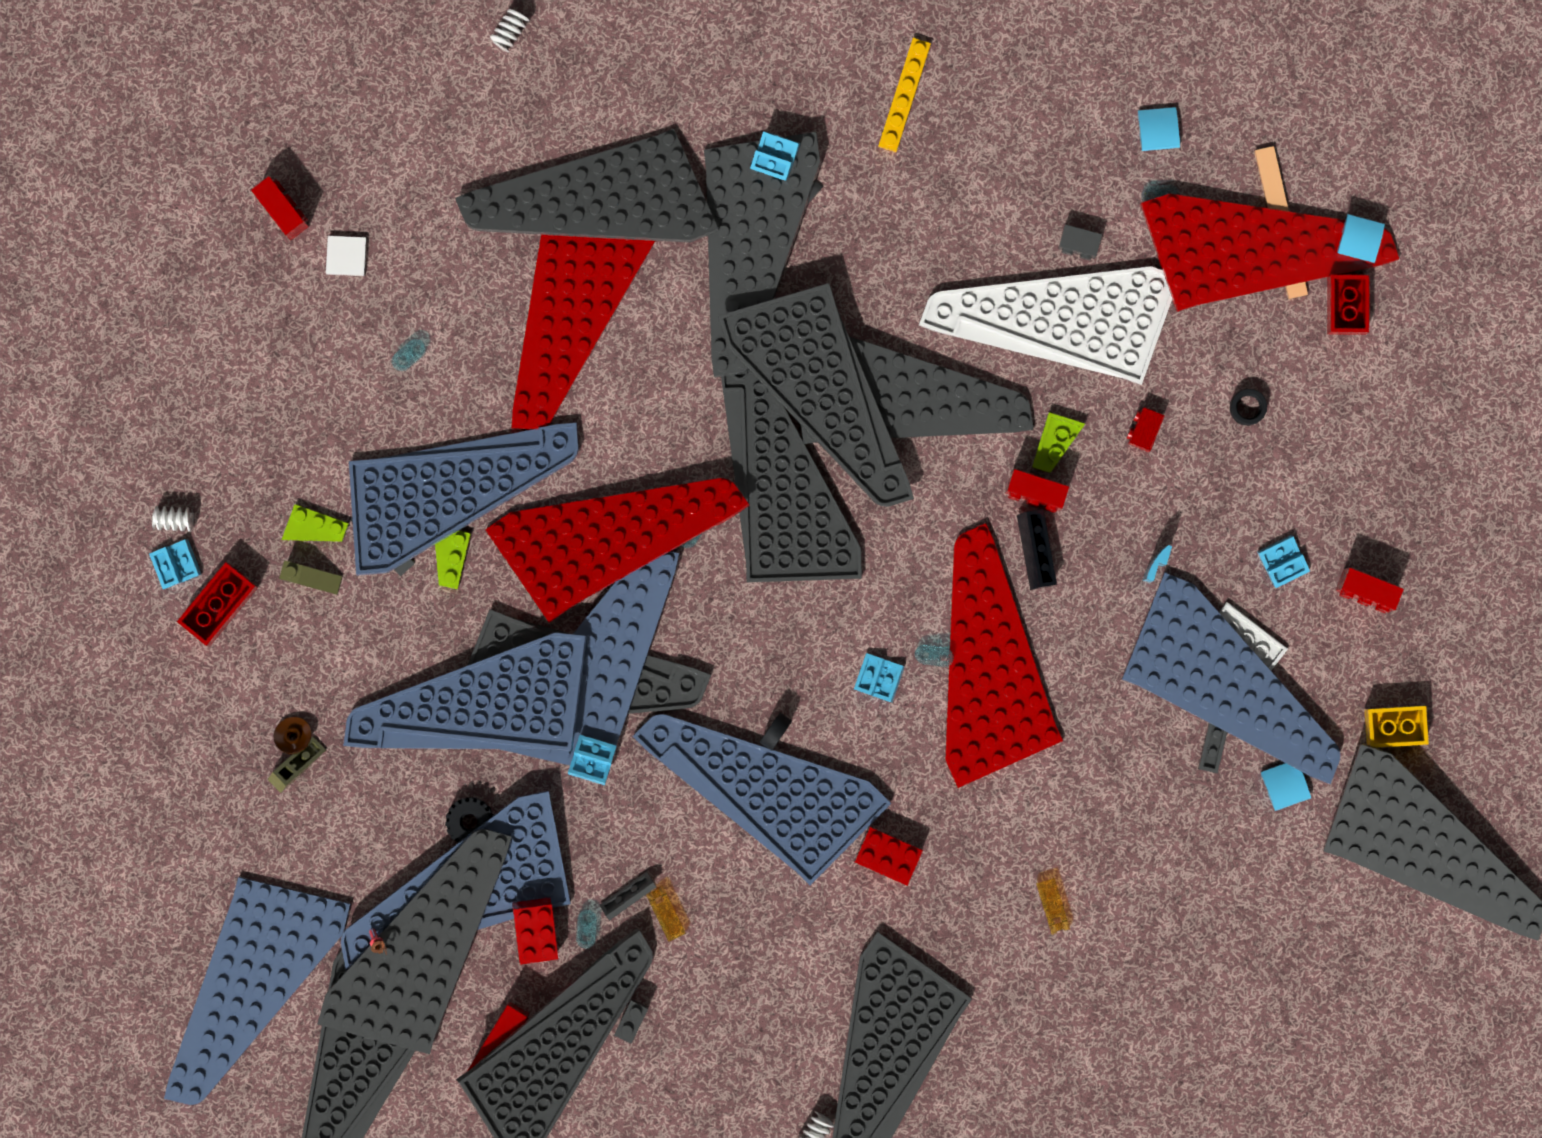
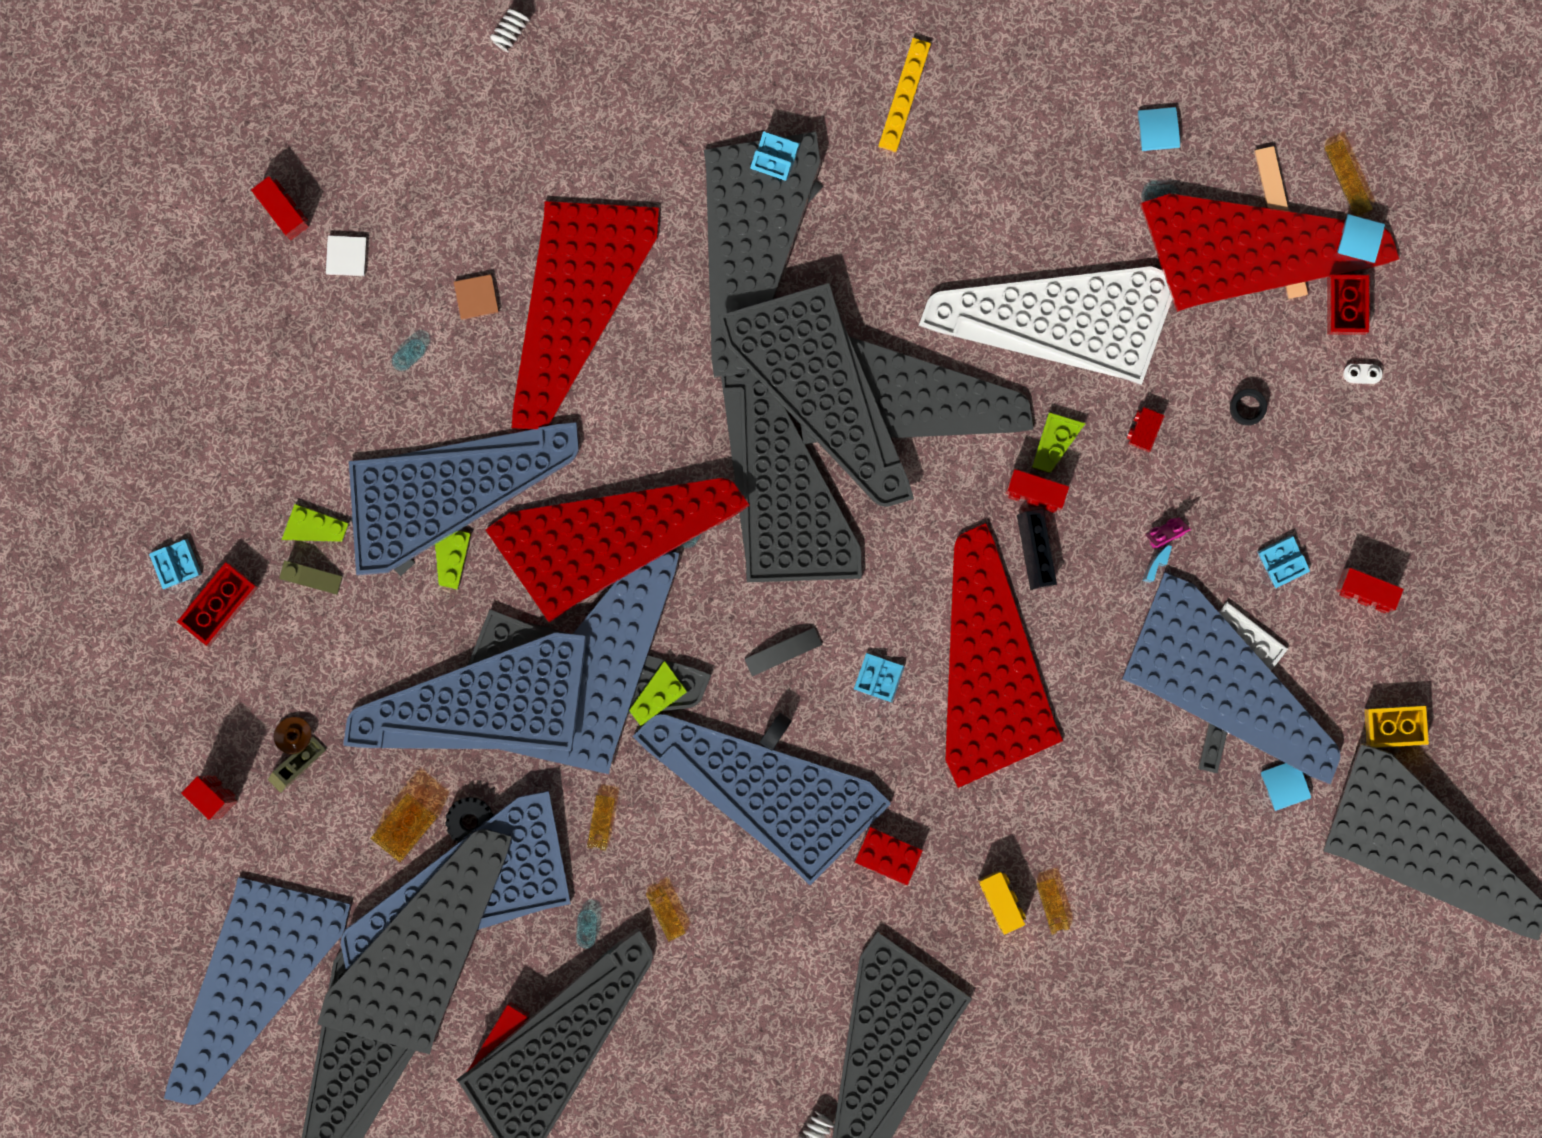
white piece [152,506,194,532] -> none
pearl gold piece [369,929,387,955] -> none
dark grey wing [455,129,718,243] -> none
red brick [512,897,558,965] -> none
medium azure slope [568,735,617,785] -> none
dark grey plate [600,872,656,921] -> none
dark grey brick [614,999,649,1044] -> none
clear light blue plate [915,645,954,667] -> none
dark grey brick [1058,224,1102,261] -> none
none -> red brick [181,775,238,820]
none -> clear yellow brick [370,793,439,863]
none -> nougat tile [454,275,499,320]
none -> clear yellow plate [587,795,615,851]
none -> lime wing [629,661,687,726]
none -> dark grey slope [744,628,822,677]
none -> yellow brick [978,870,1026,935]
none -> dark pink hinge [1145,517,1191,549]
none -> clear yellow plate [1324,140,1373,216]
none -> white plate [1343,364,1382,384]

